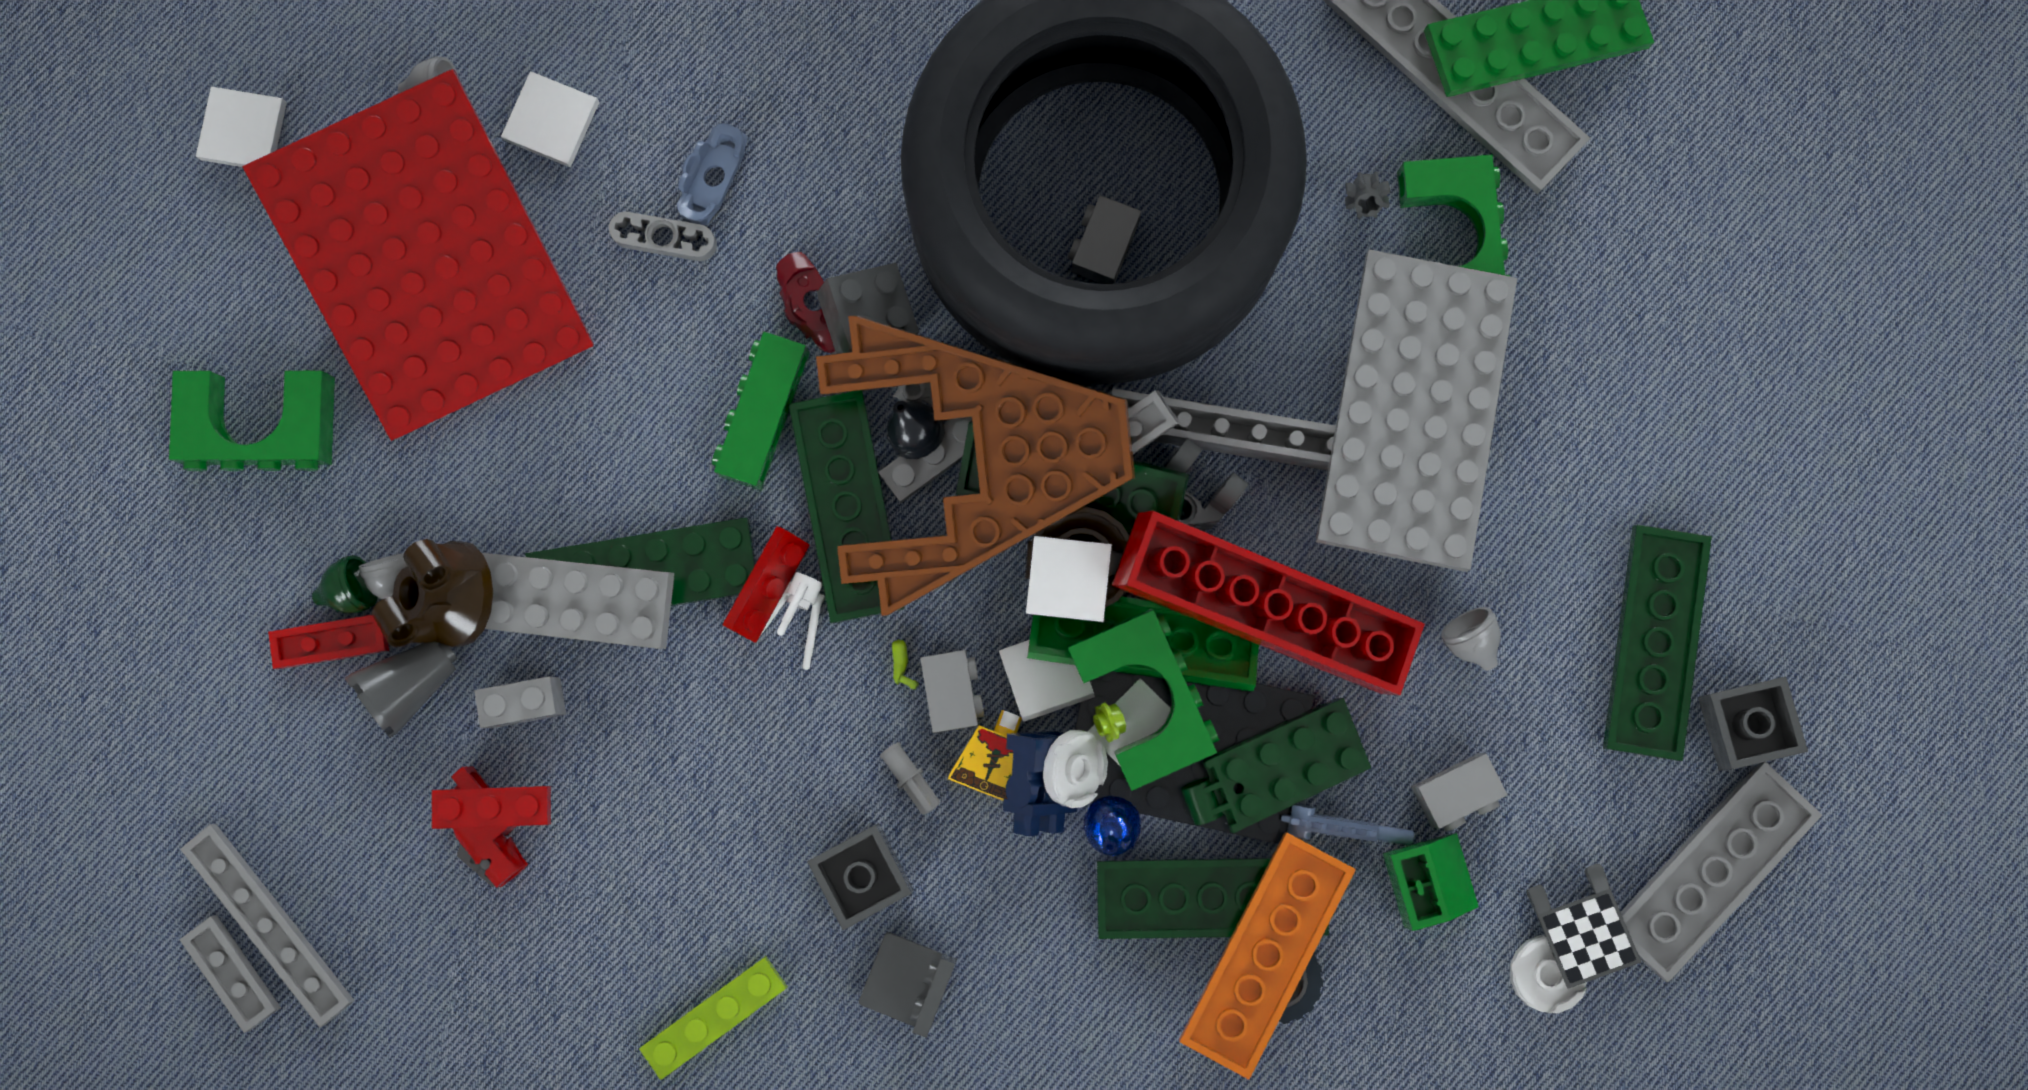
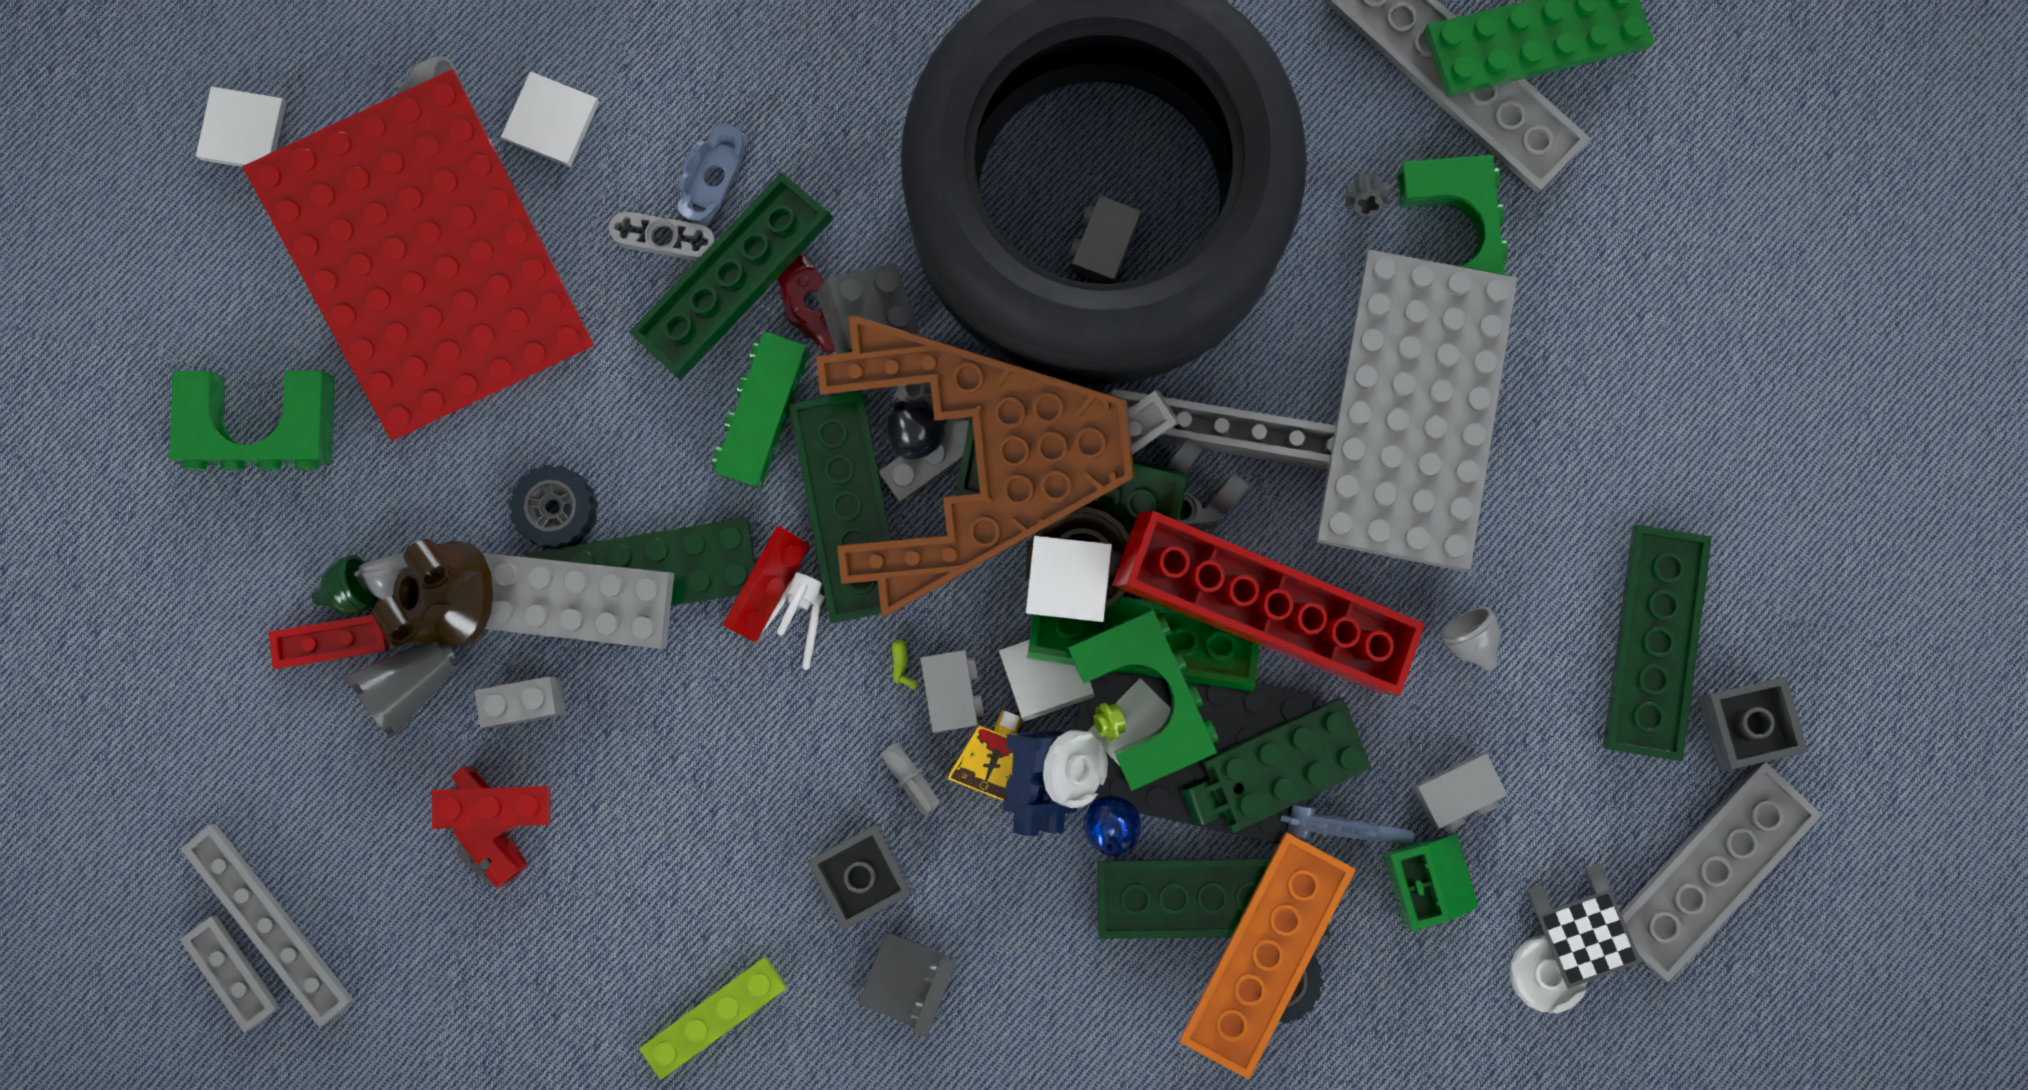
none -> black wheel [509,465,598,549]
none -> dark green plate [629,172,834,380]

